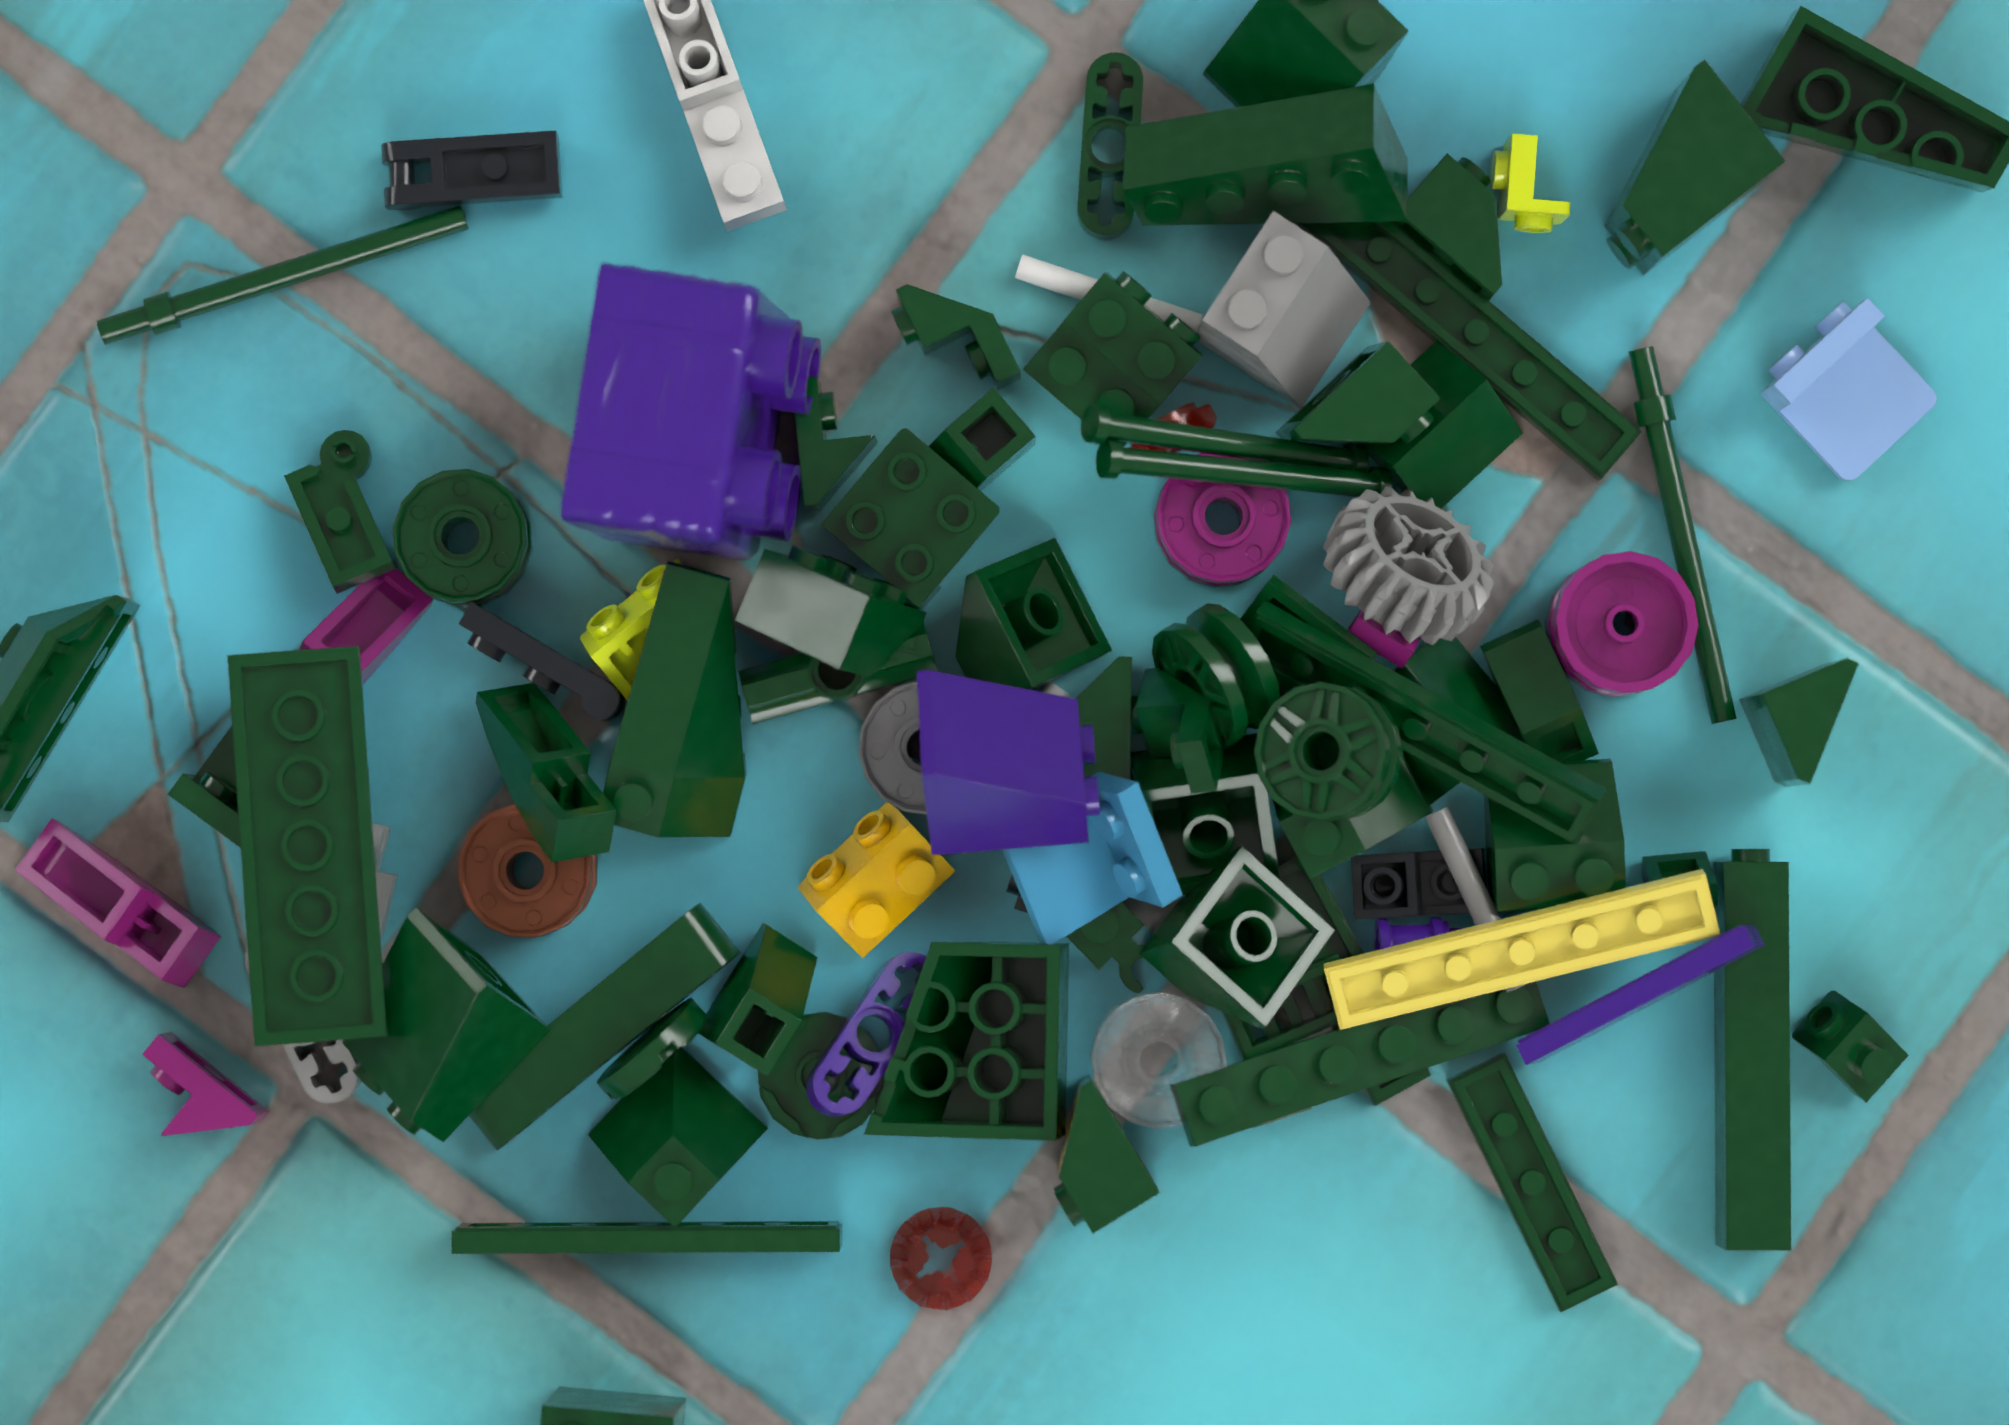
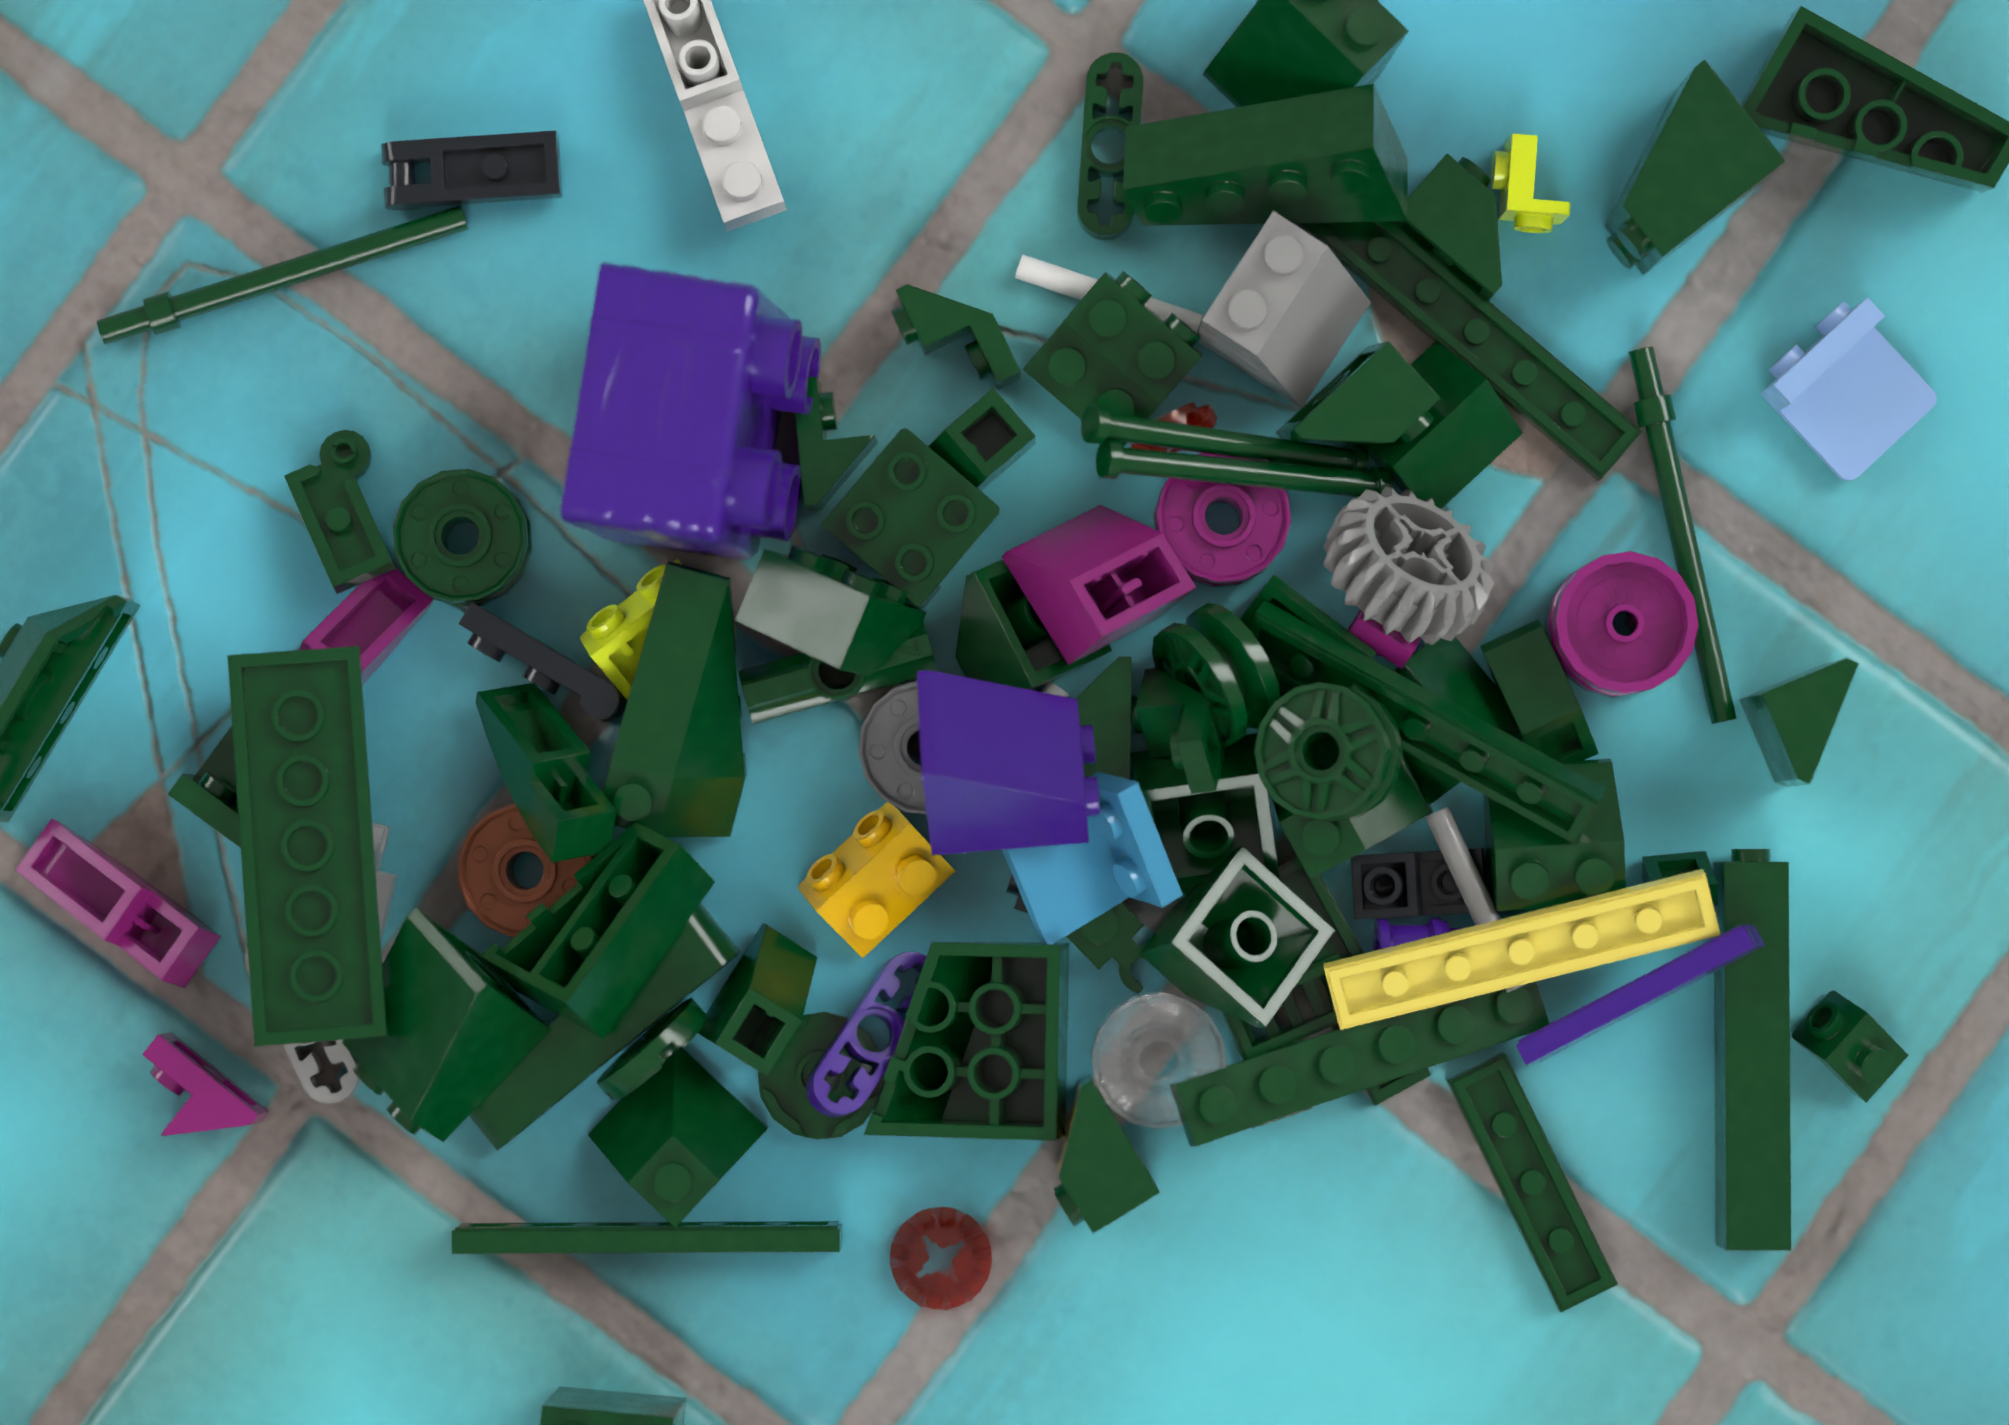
none -> dark green wedge [480,822,715,1040]
none -> magenta slope [1001,505,1196,665]

